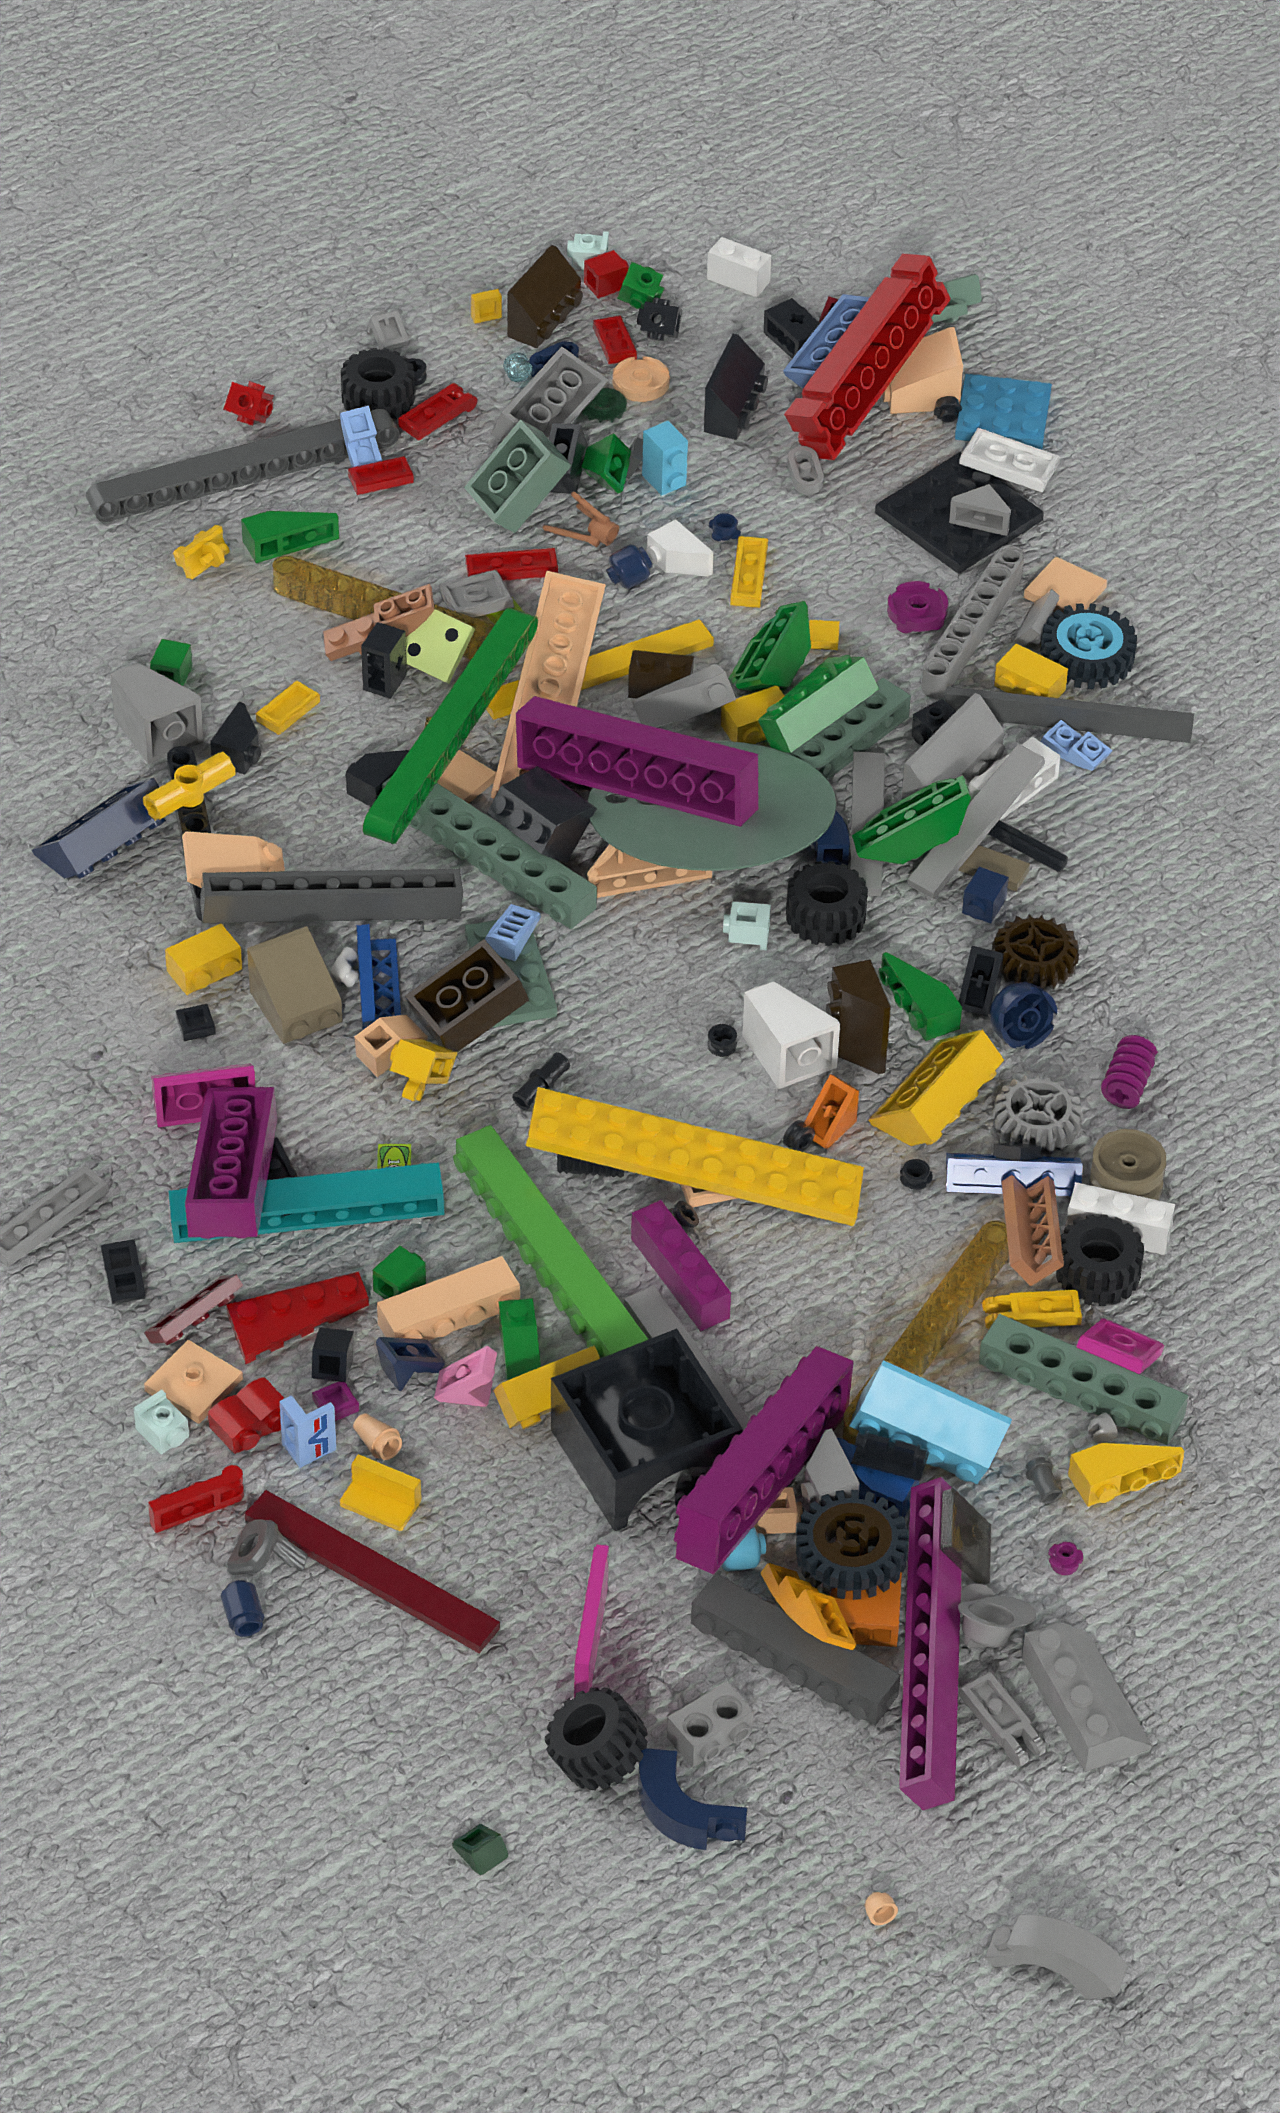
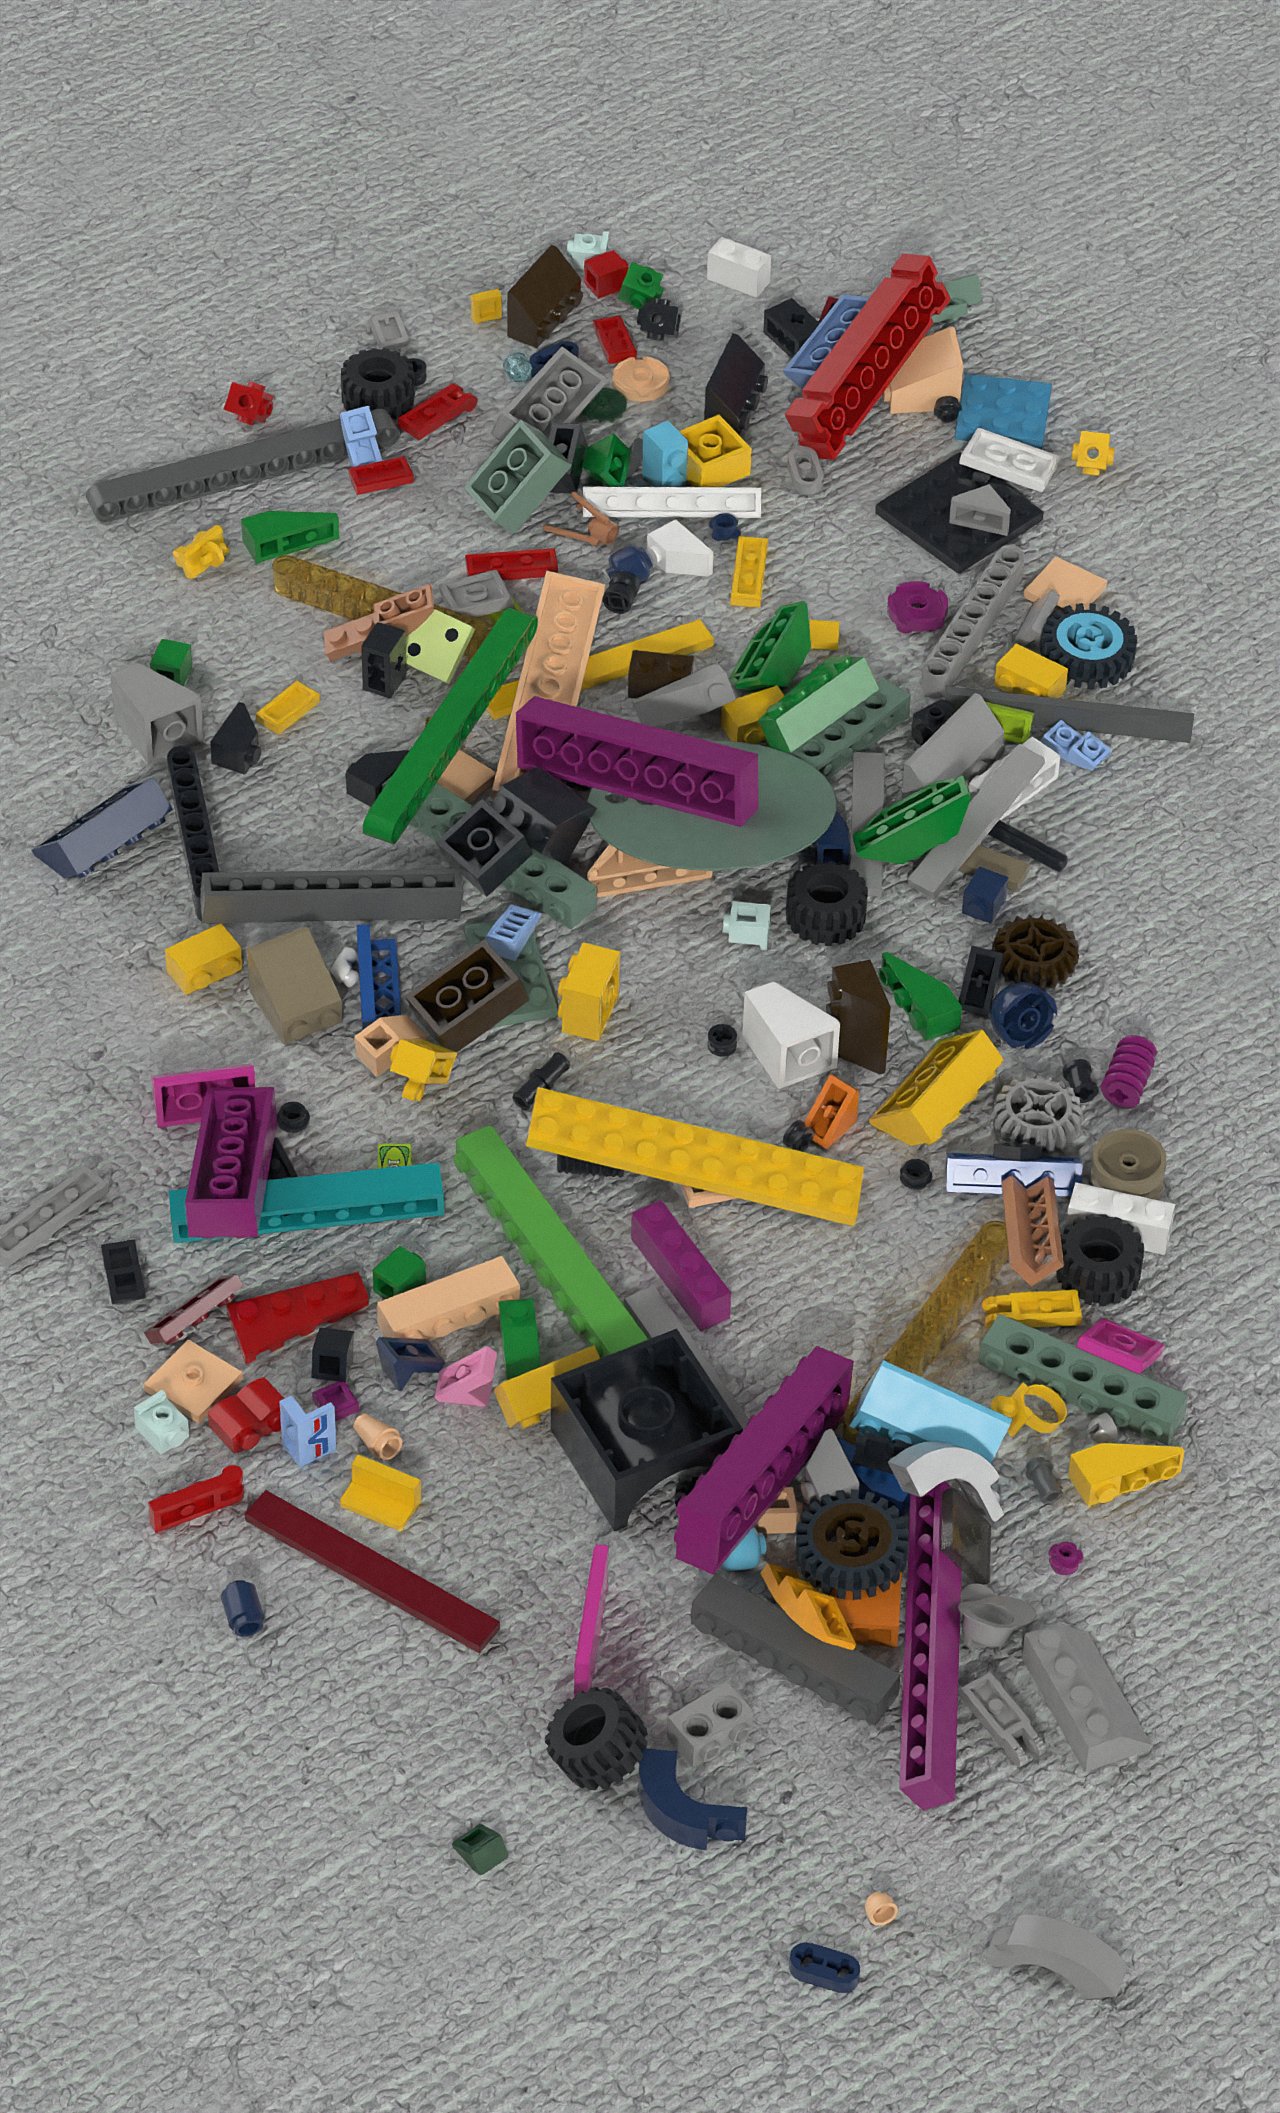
yellow piece [143,752,236,821] -> none
black tile [175,1004,216,1041] -> none
light nougat slope [182,832,285,888] -> none
dark grey piece [227,1519,308,1575] -> none
black bush [669,1201,699,1233] -> none
none -> black plate [277,1101,310,1133]
none -> black brick [436,799,533,897]
none -> yellow brick [558,942,620,1042]
none -> white tile [582,487,761,518]
none -> black wheel [602,571,640,614]
none -> yellow brick [679,415,752,487]
none -> dark blue beam [789,1942,860,1993]
none -> arch [888,1441,1004,1523]
none -> lime tile [985,702,1034,744]
none -> yellow piece [991,1382,1067,1437]
none -> black bush [1062,1059,1099,1103]
none -> yellow brick [1072,431,1115,476]

